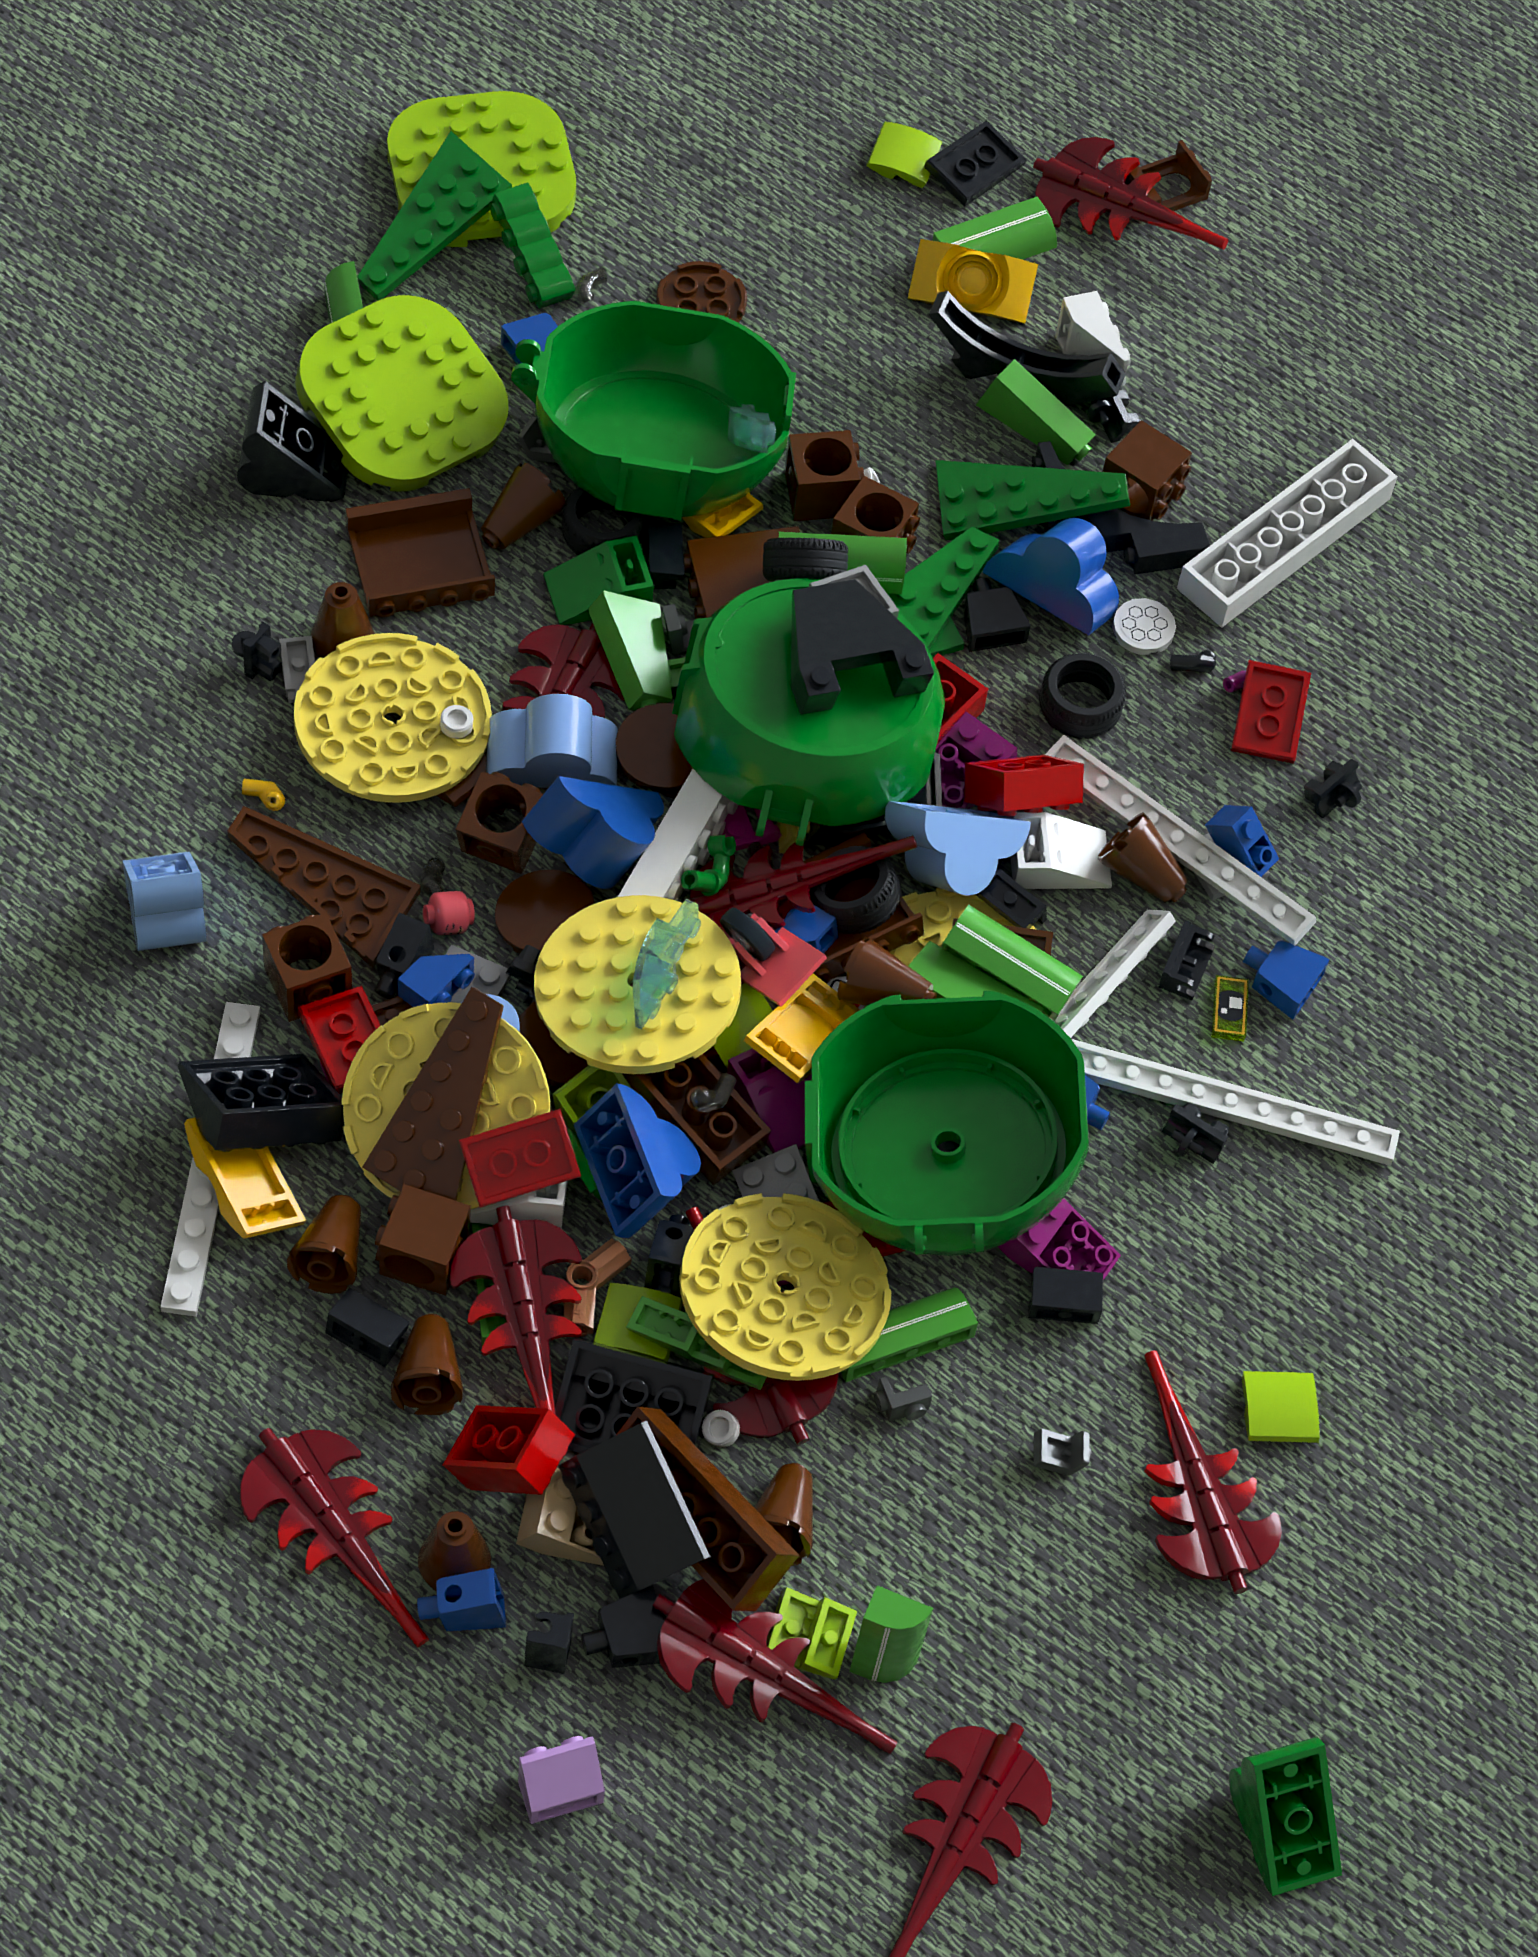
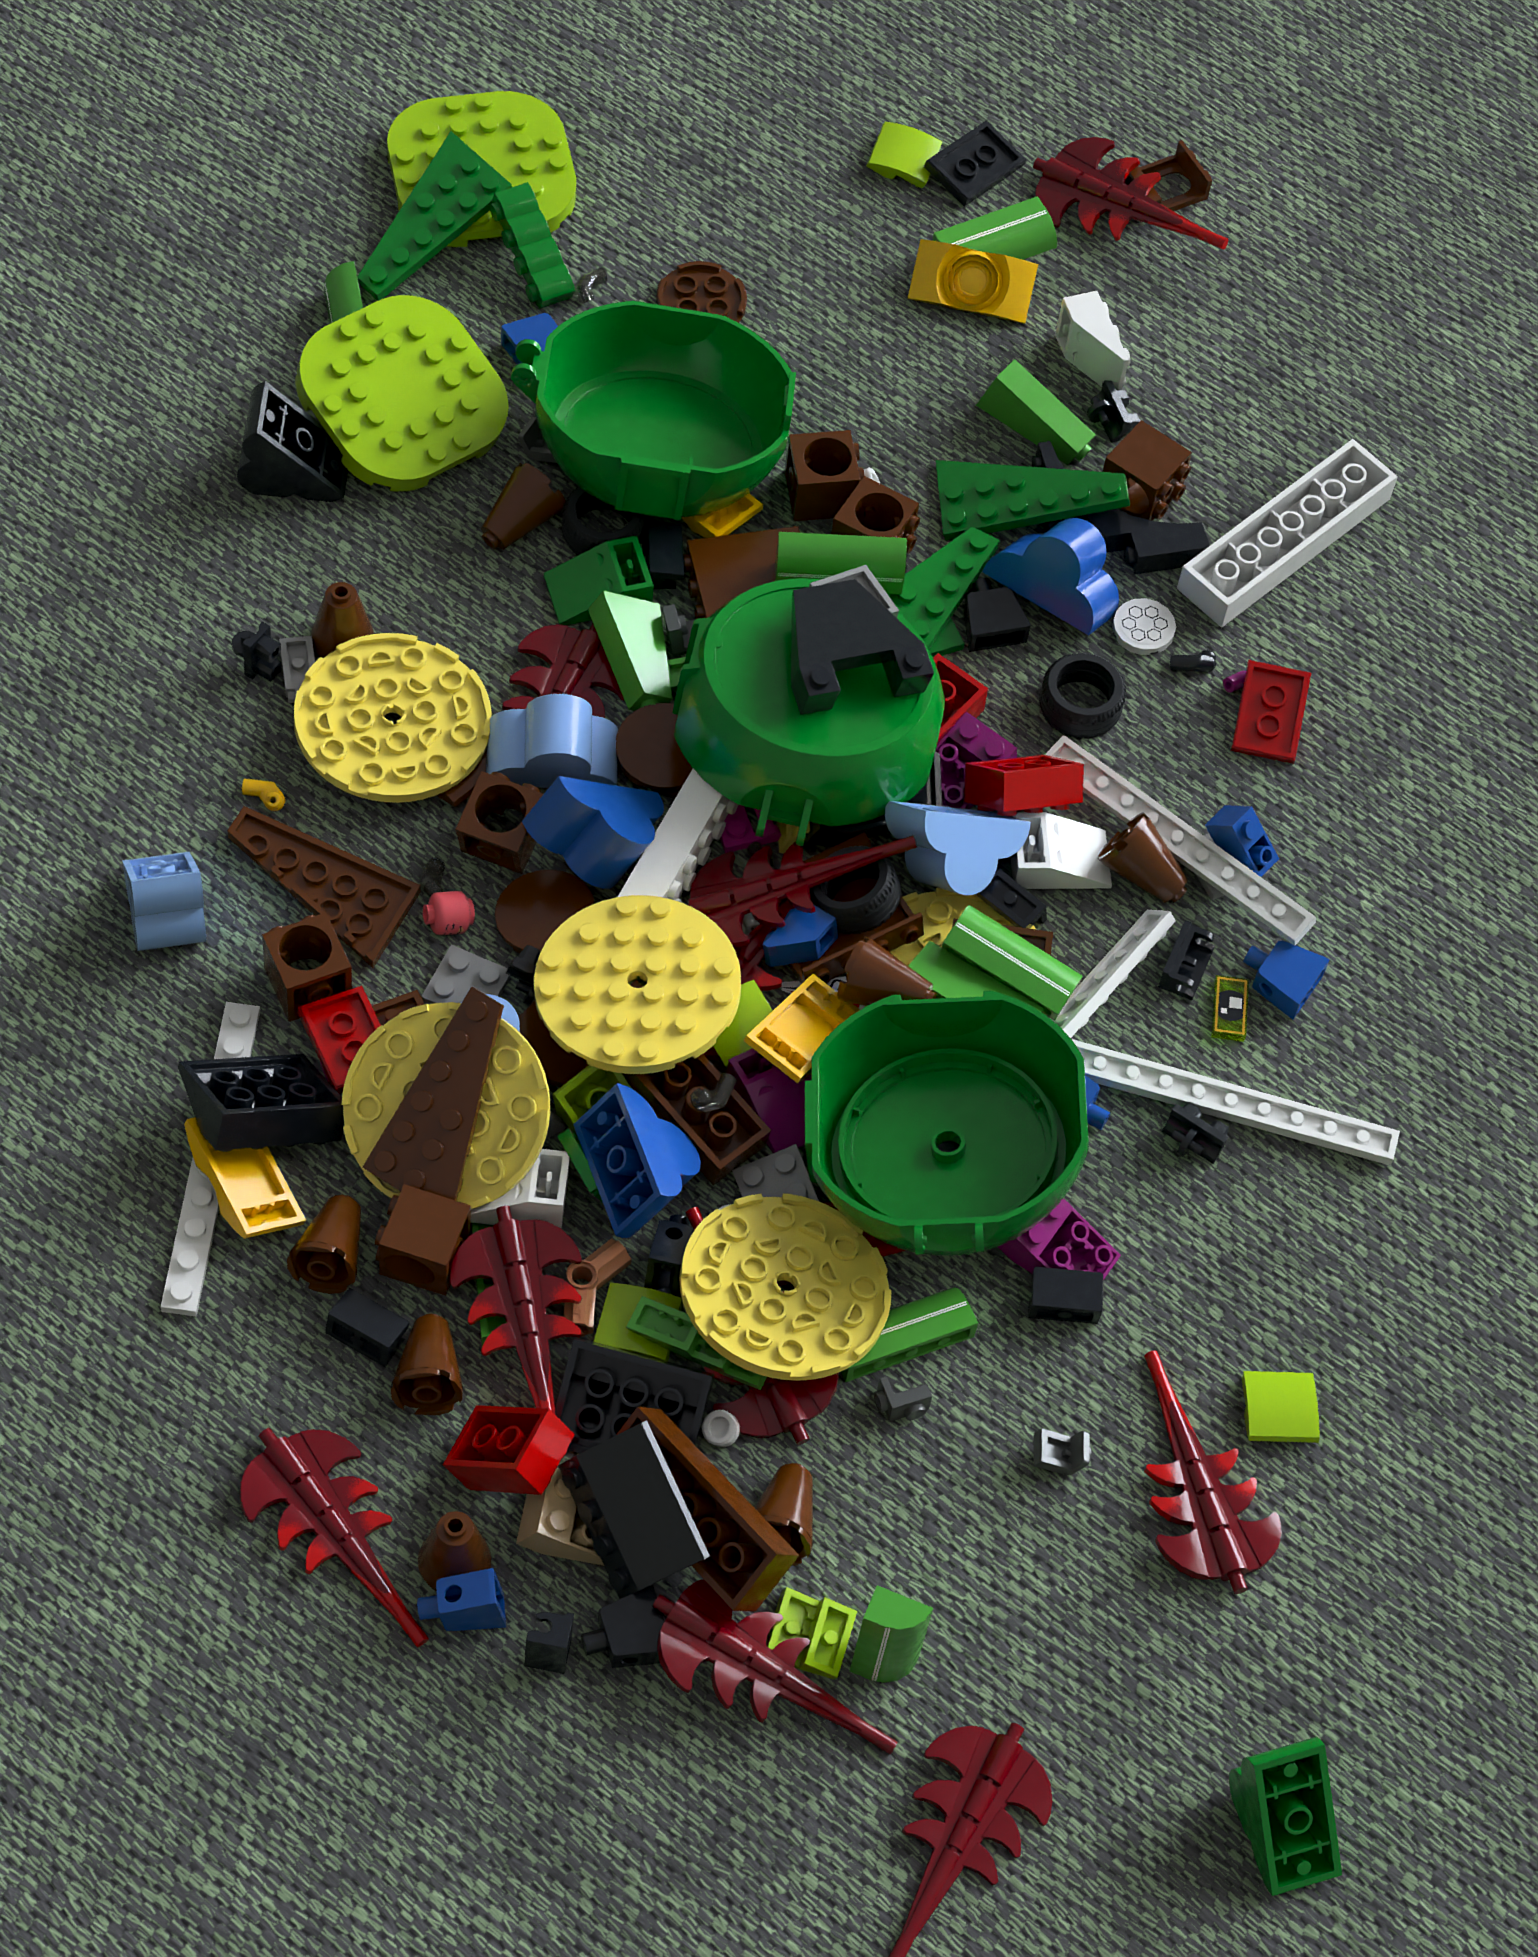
reddish brown panel [345,488,495,617] -> none
black torso [374,912,434,999] -> none
blue slope [398,954,475,1007] -> none
white tile [440,705,473,739] -> none
red tile [459,1108,581,1208] -> none
lavender slope [518,1736,605,1824] -> none
clear light blue slope [633,899,701,1030] -> none
green piece [681,835,736,896] -> none
coral plate [720,907,827,1007] -> none
clear light blue slope [727,404,776,453] -> none
black tyre [762,538,848,582] -> none
black arch [929,291,1126,407] -> none
black hips [1304,759,1362,818] -> none

